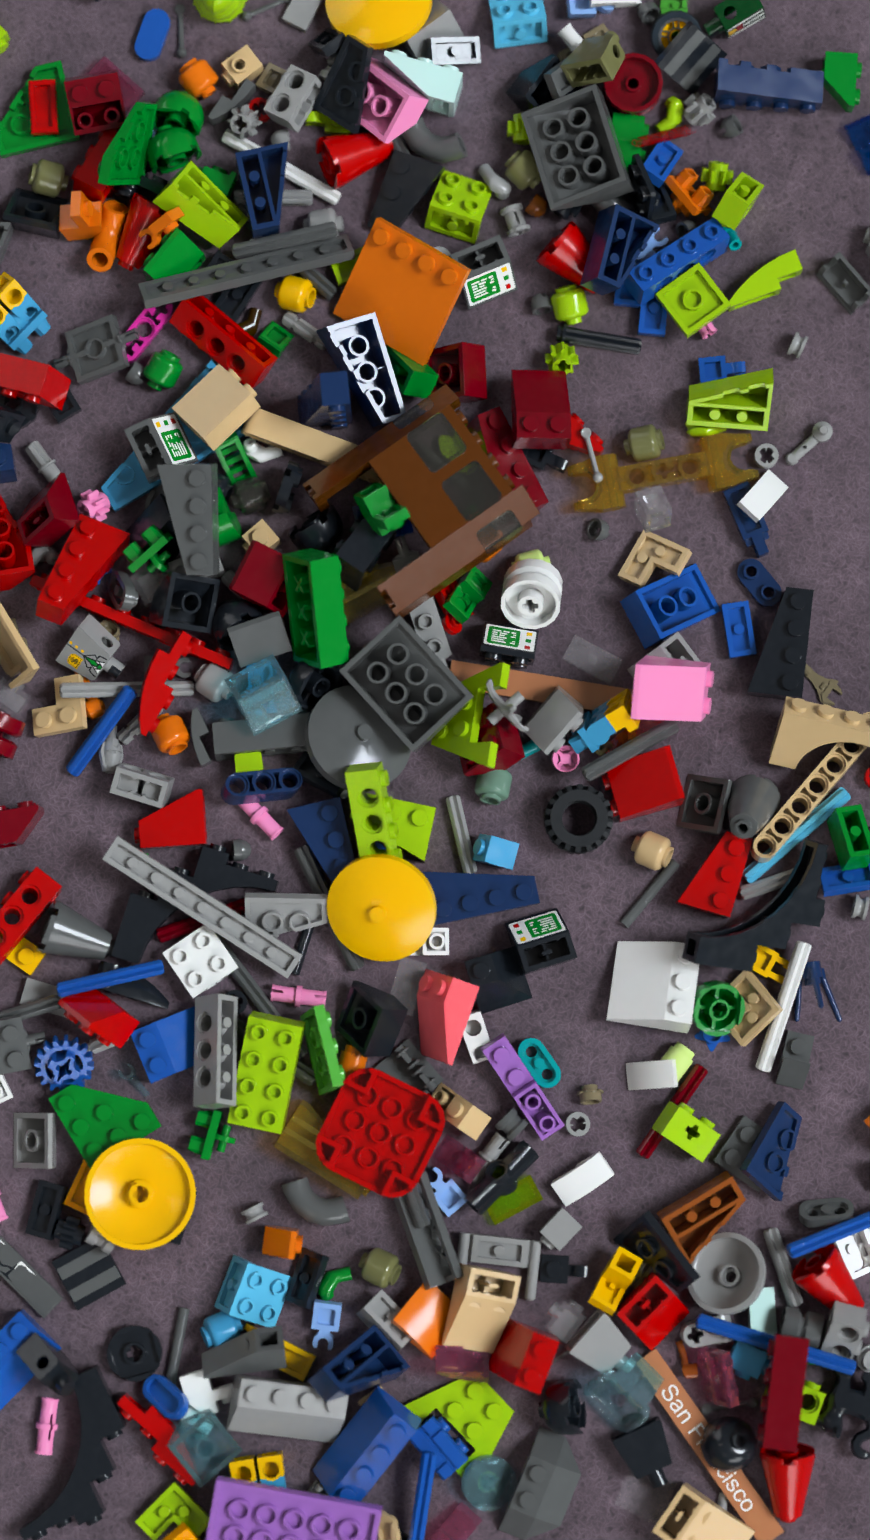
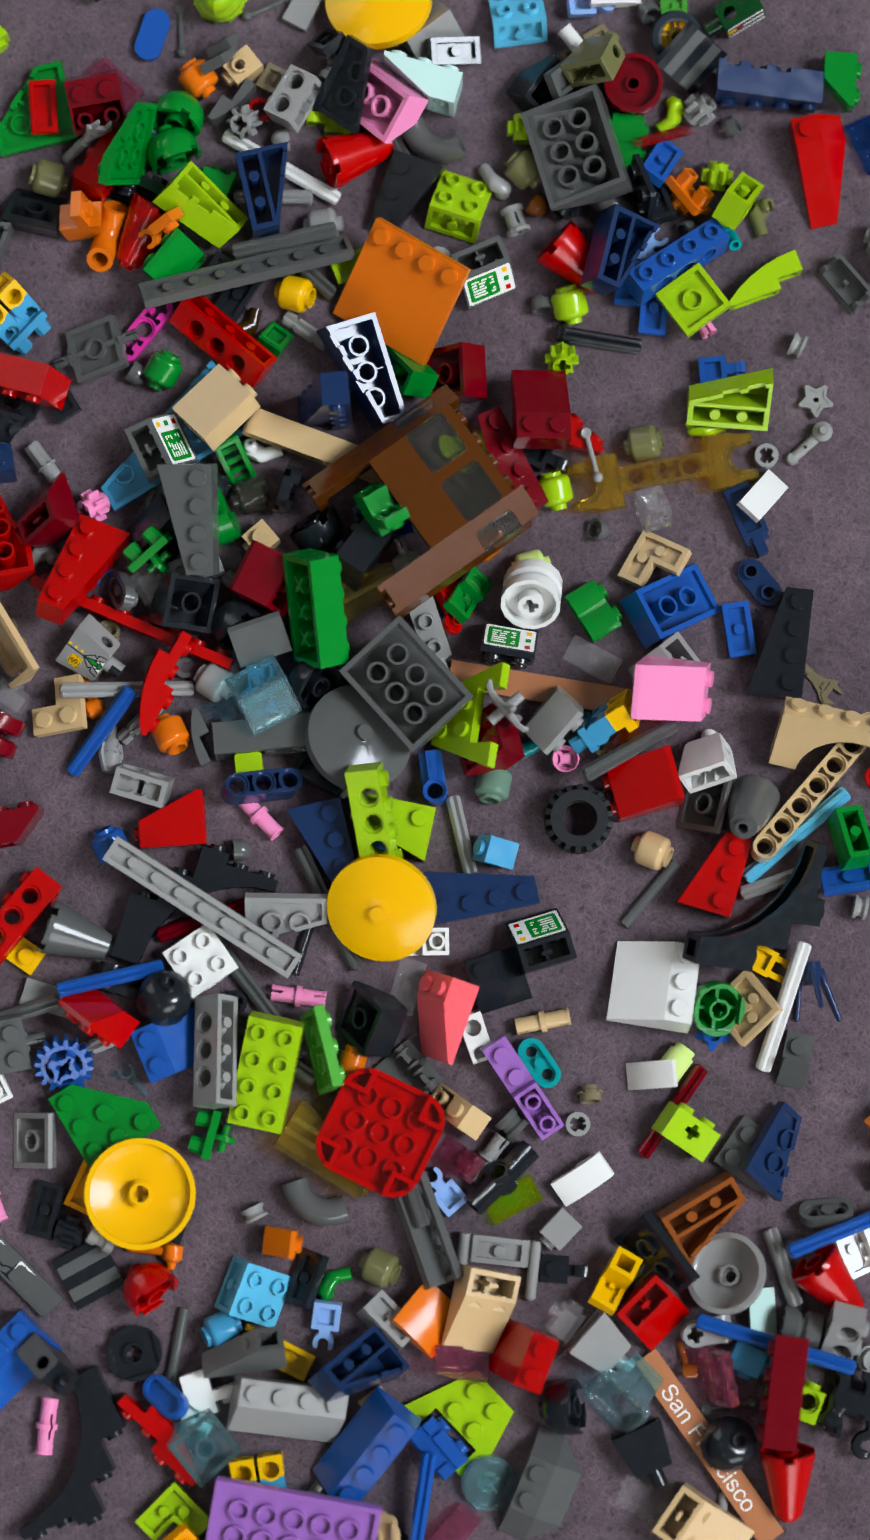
none -> light grey piece [62,119,113,163]
none -> blue head [90,824,128,867]
none -> red cylinder [122,1262,179,1316]
none -> orange piece [126,1242,184,1270]
none -> black cylinder [136,969,192,1026]
none -> dark grey slope [199,33,240,75]
none -> blue piece [418,750,448,806]
none -> tan pin [514,1008,572,1035]
none -> lime head [538,470,573,512]
none -> green brick [564,579,623,644]
none -> white torso [678,729,737,794]
none -> olive arm [749,197,774,238]
none -> red wedge [788,113,846,230]
none -> light grey plate [798,385,833,418]

